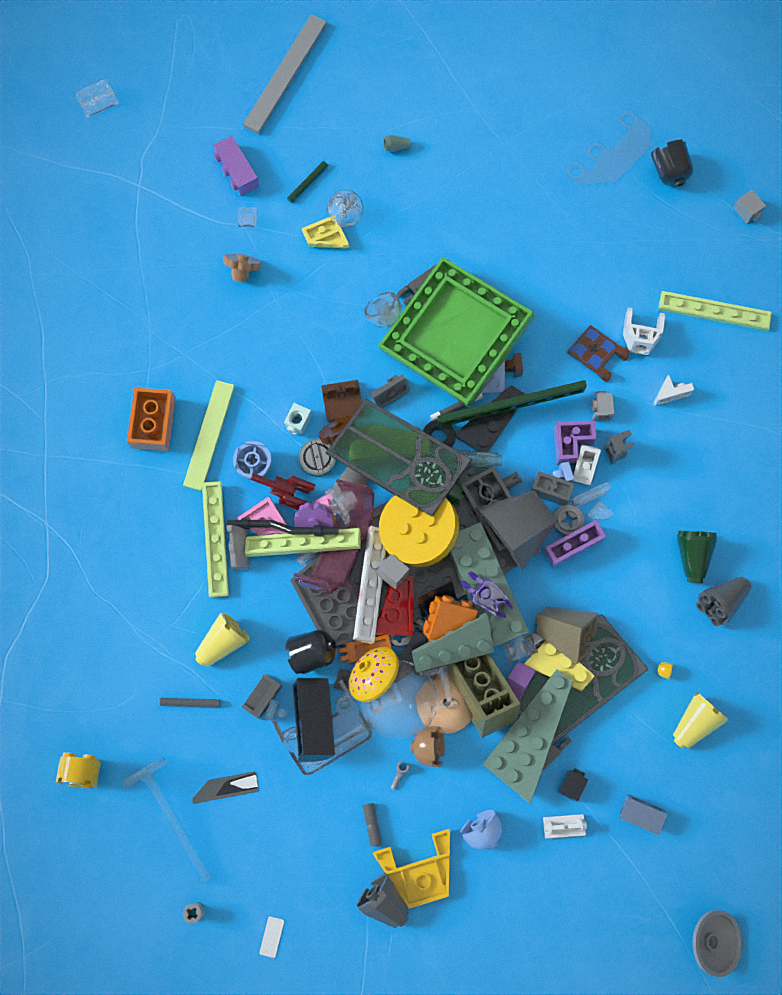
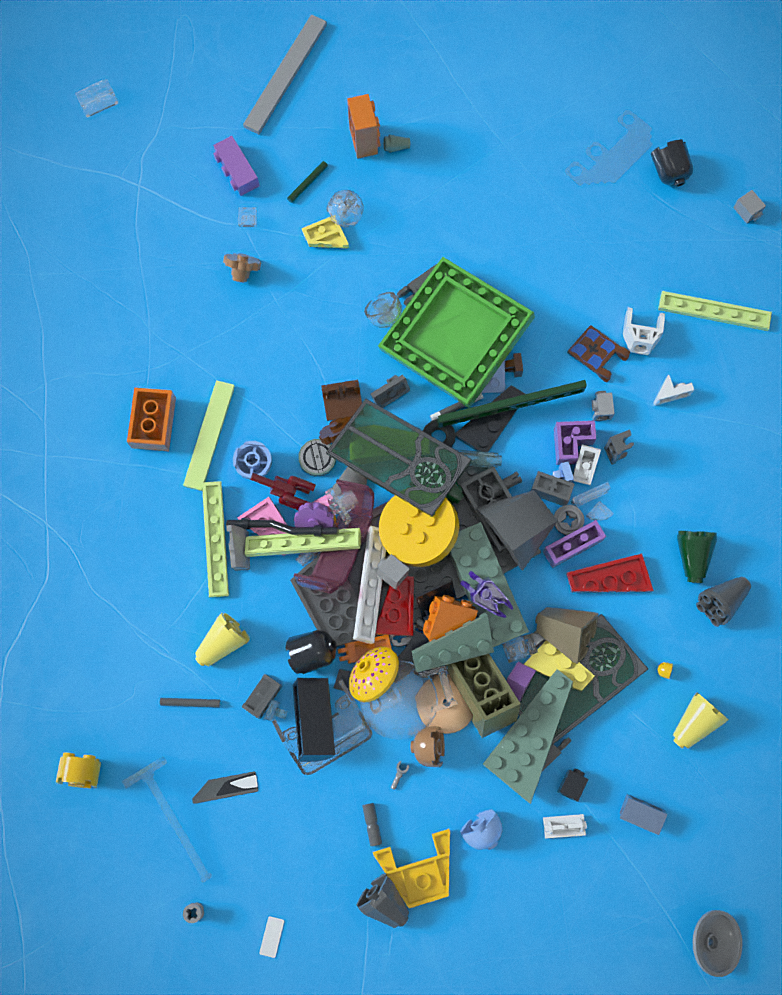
light aqua brick [284,403,312,435] -> none
none -> orange brick [347,94,380,159]
none -> red wing [566,554,653,592]

